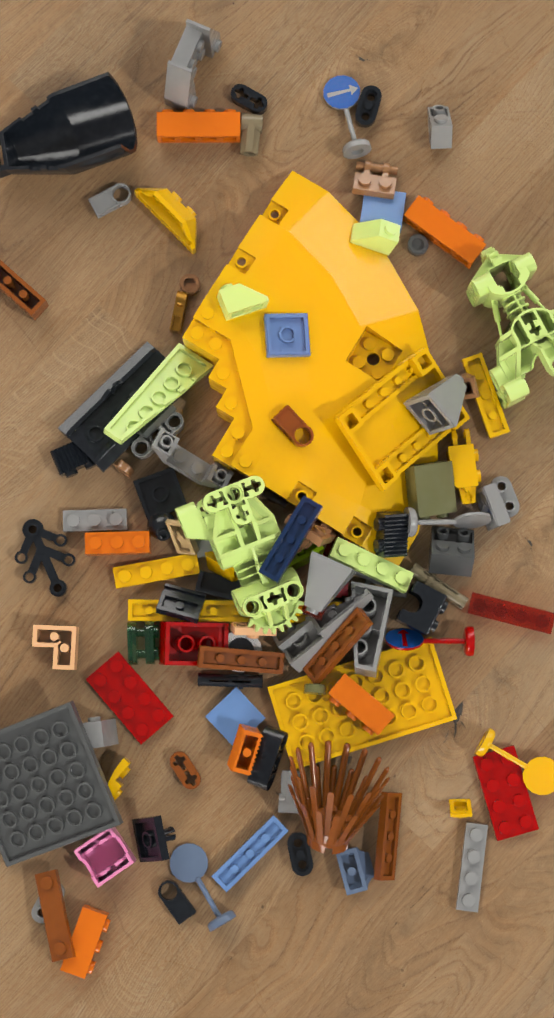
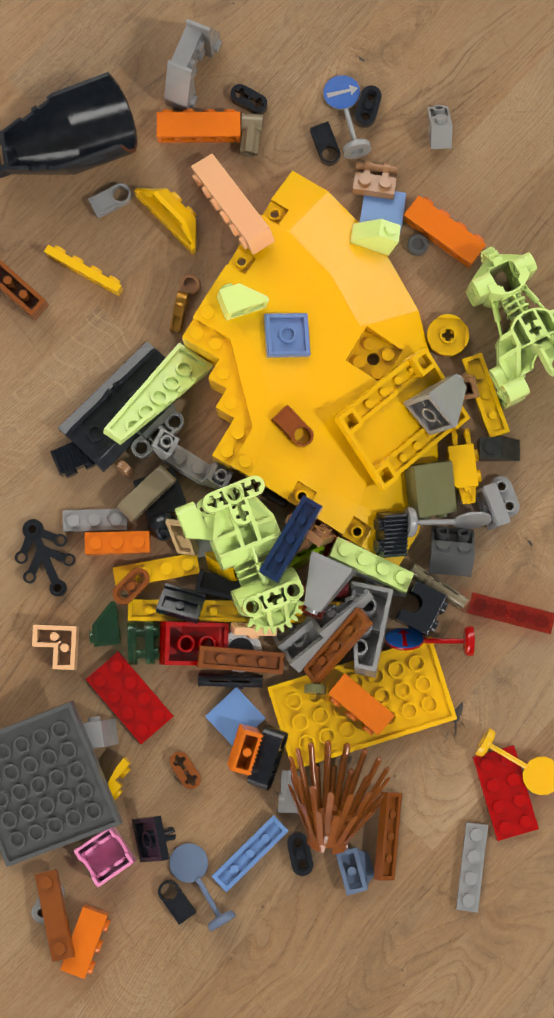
yellow slope [449,799,472,818] -> none
none -> yellow plate [44,245,123,297]
none -> clear green slope [89,601,122,647]
none -> dark orange plate [113,568,150,605]
none -> dark tan beam [117,464,177,522]
none -> light nougat brick [191,154,275,255]
none -> black piece [310,121,341,166]
none -> yellow plate [426,314,469,357]
none -> pearl dark grey slope [477,437,520,462]

